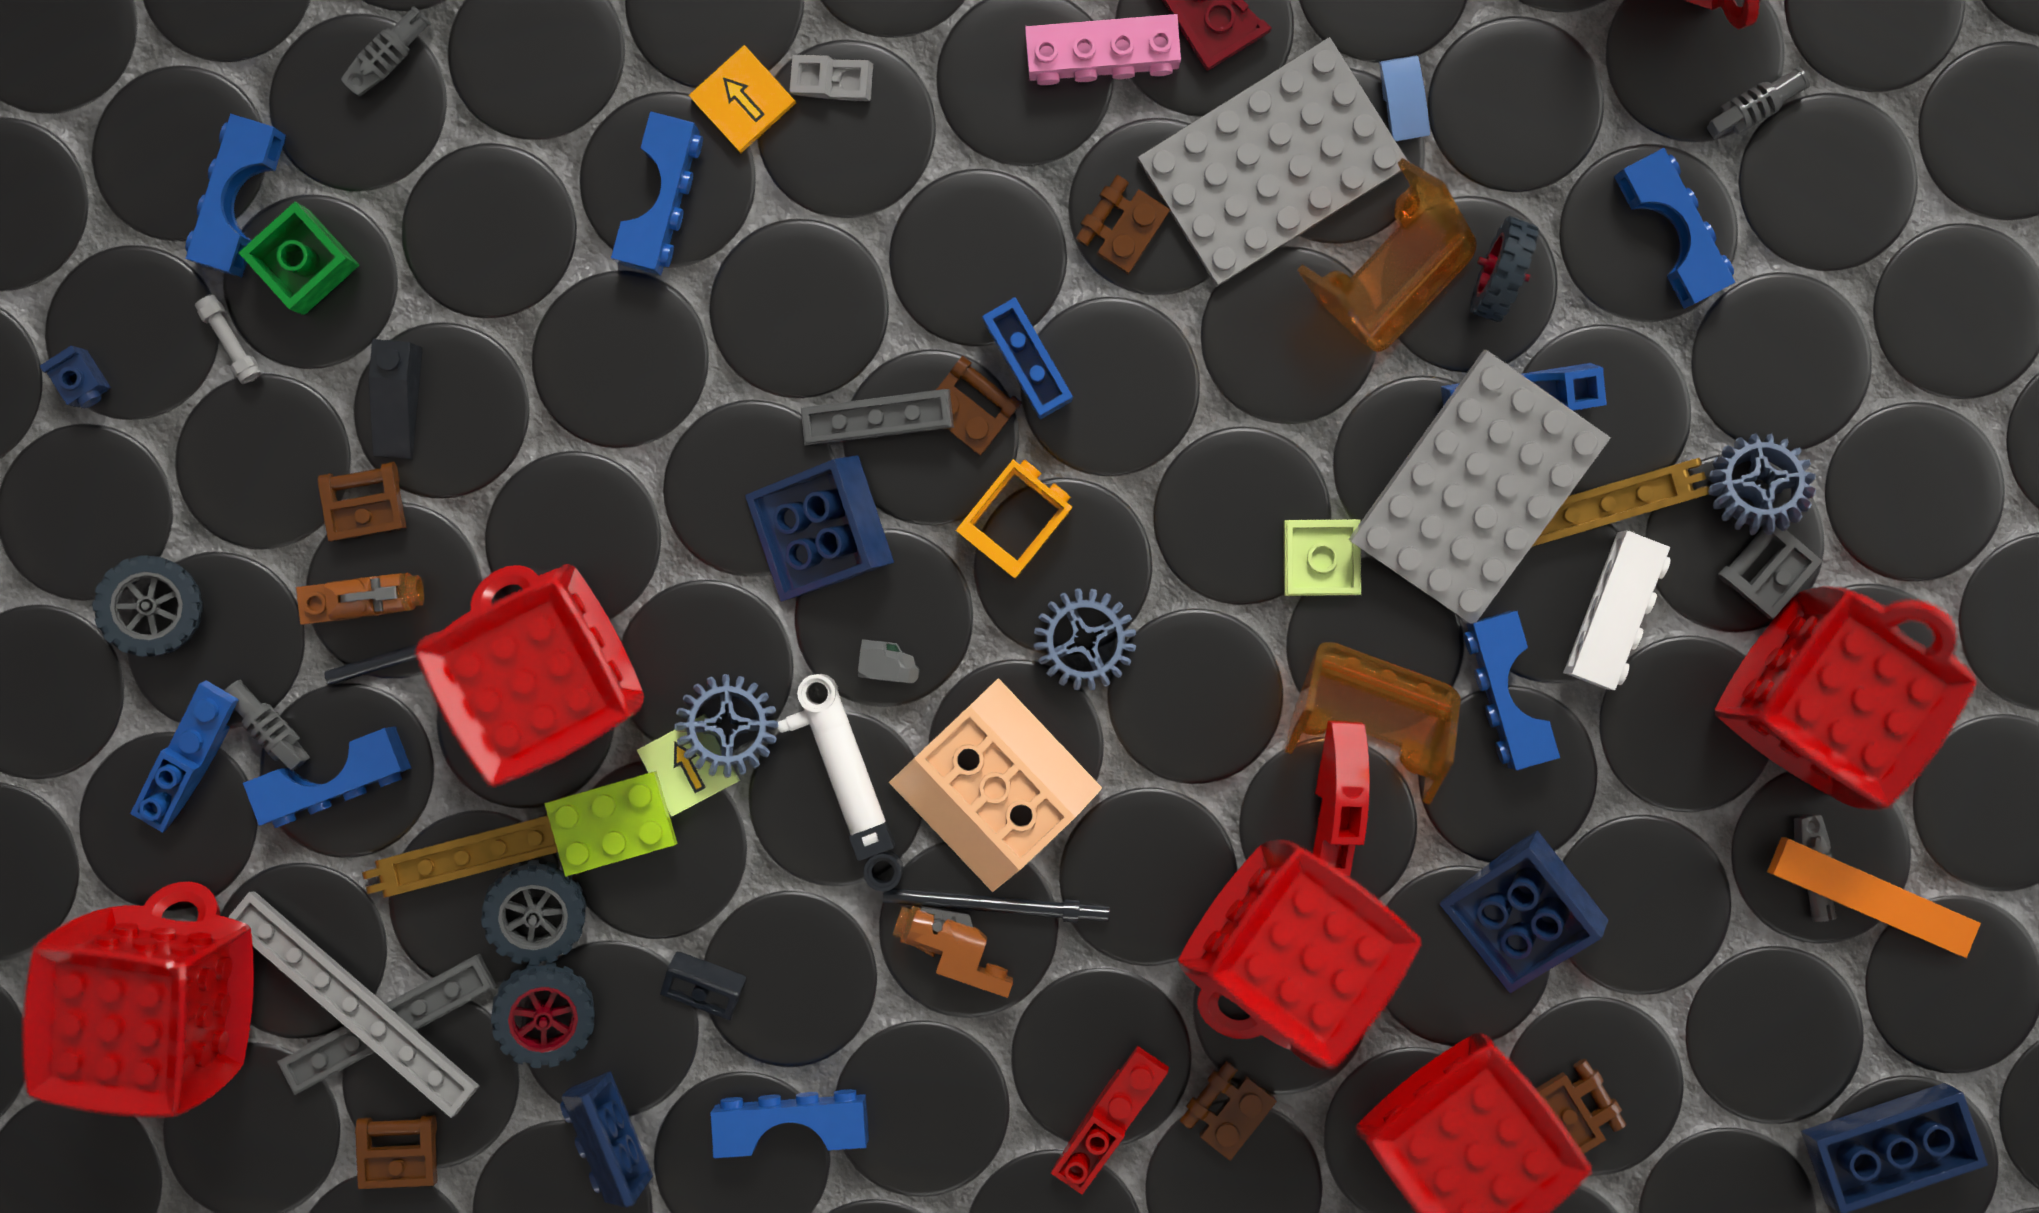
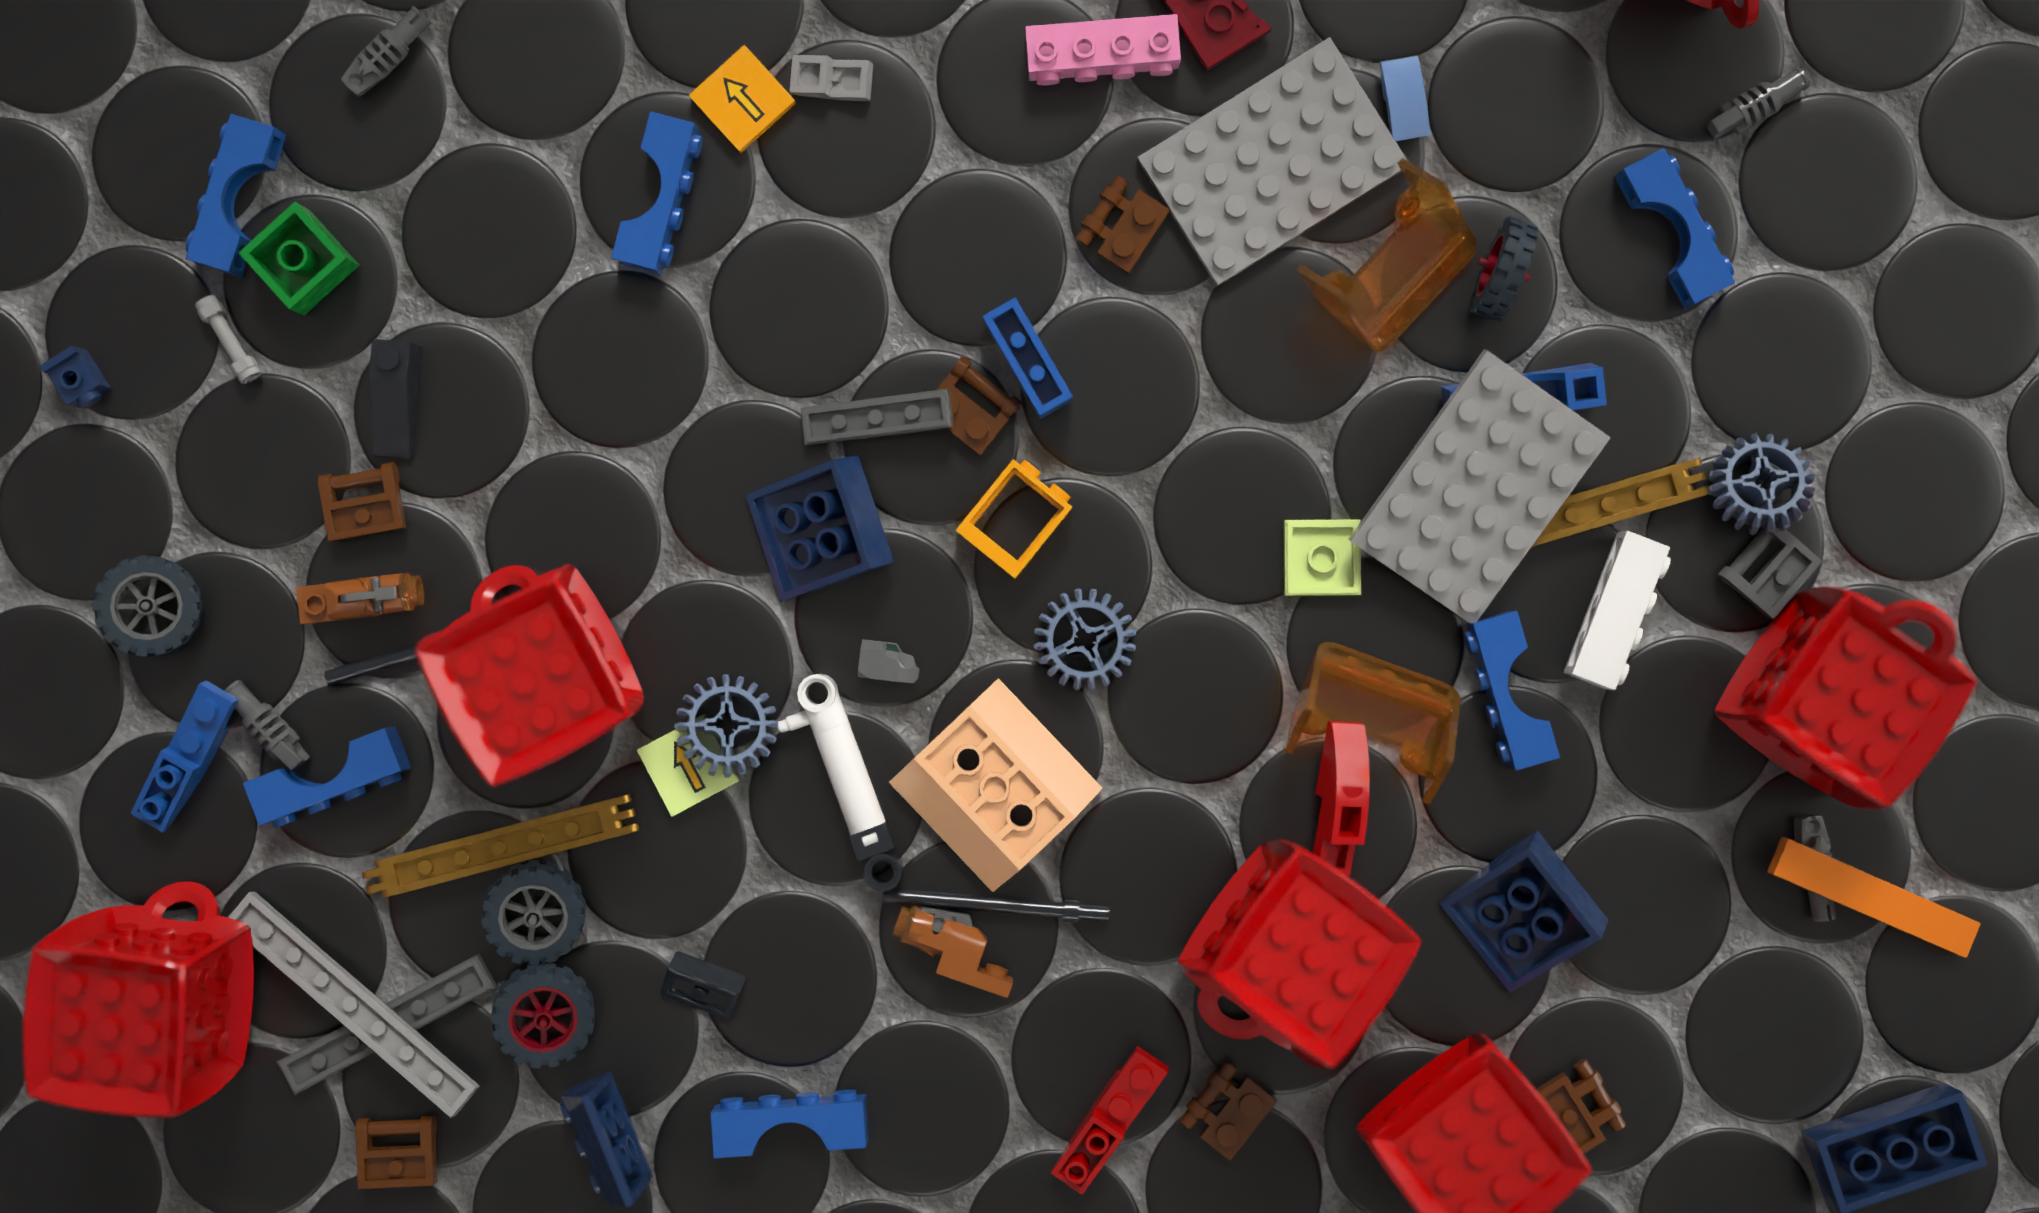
lime plate [544,771,678,877] -> none

